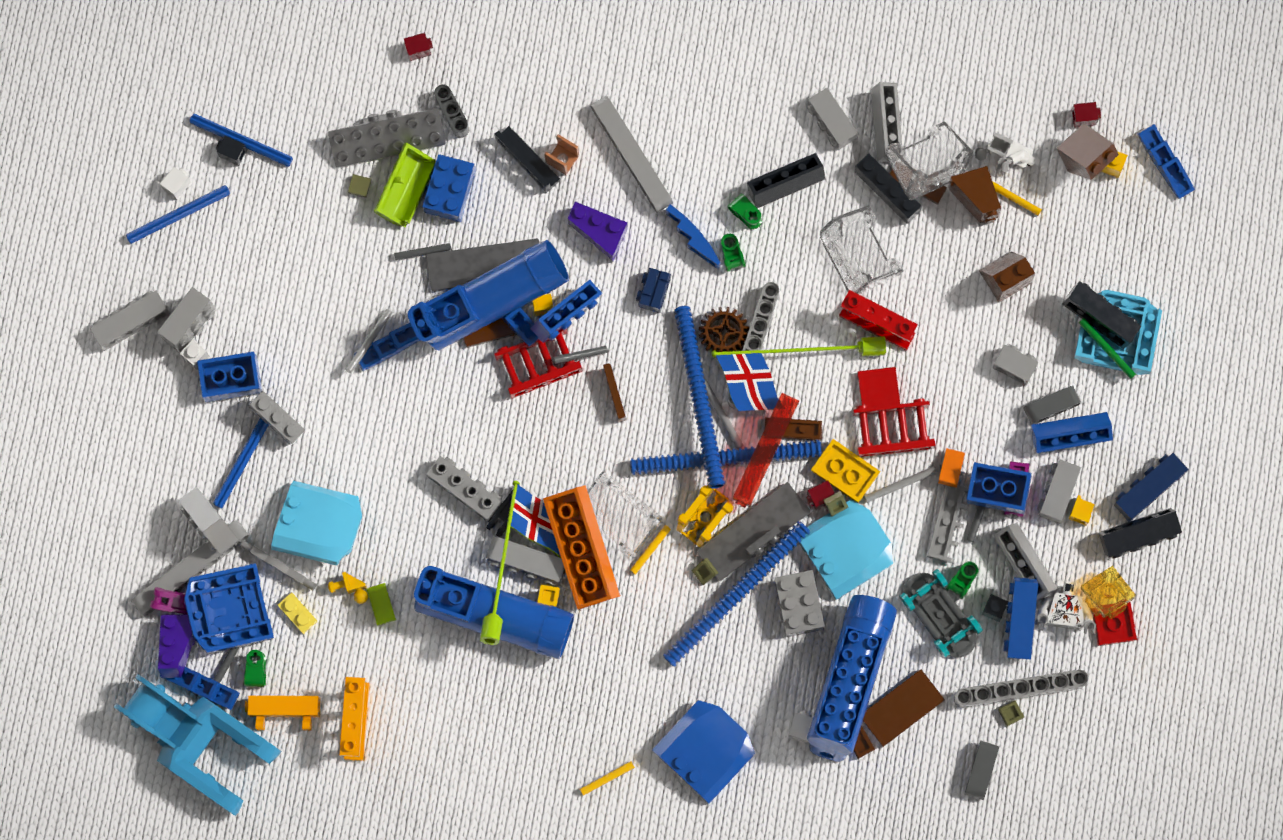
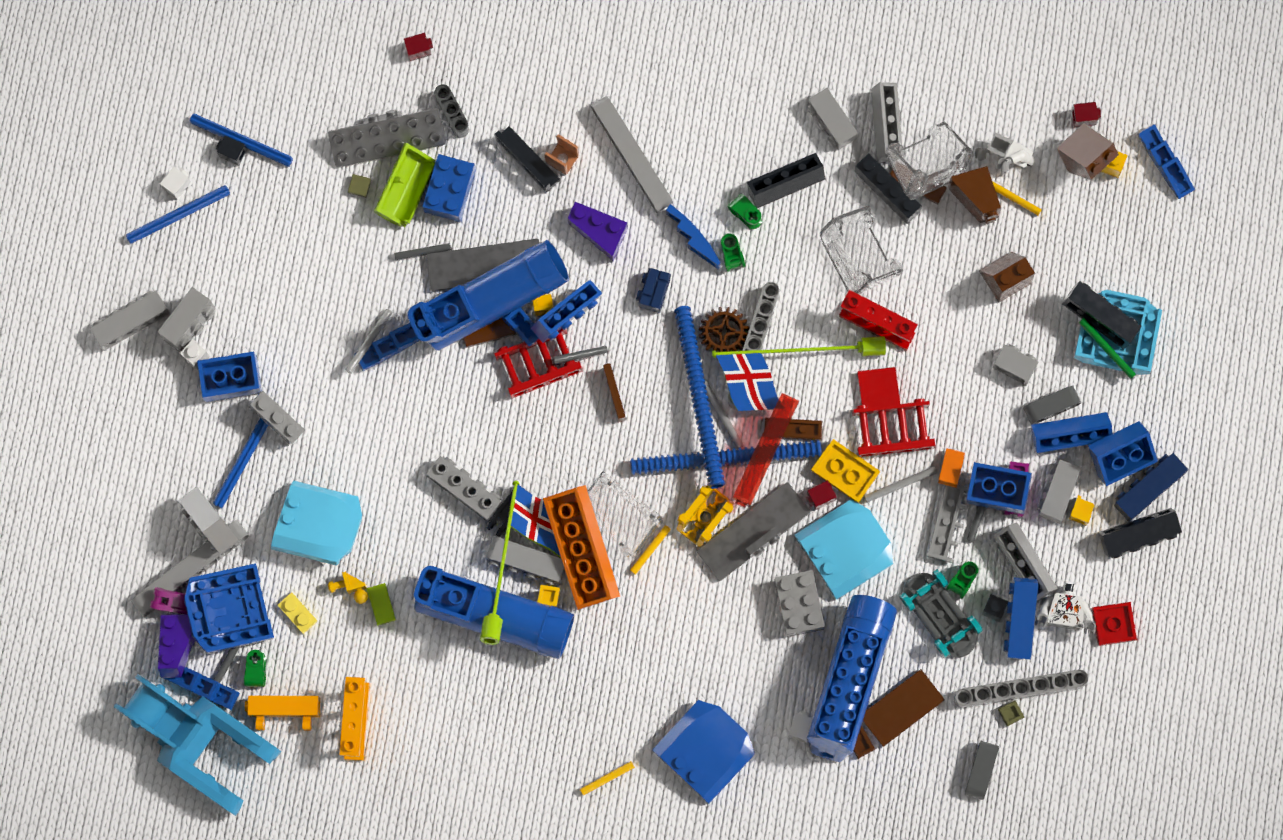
light grey piece [240,540,317,591] -> none
blue piece [663,521,810,667] -> none
olive tile [691,558,718,585] -> none
olive tile [823,491,849,516] -> none
clear yellow panel [1080,565,1136,619] -> none
none -> blue brick [1088,421,1158,486]

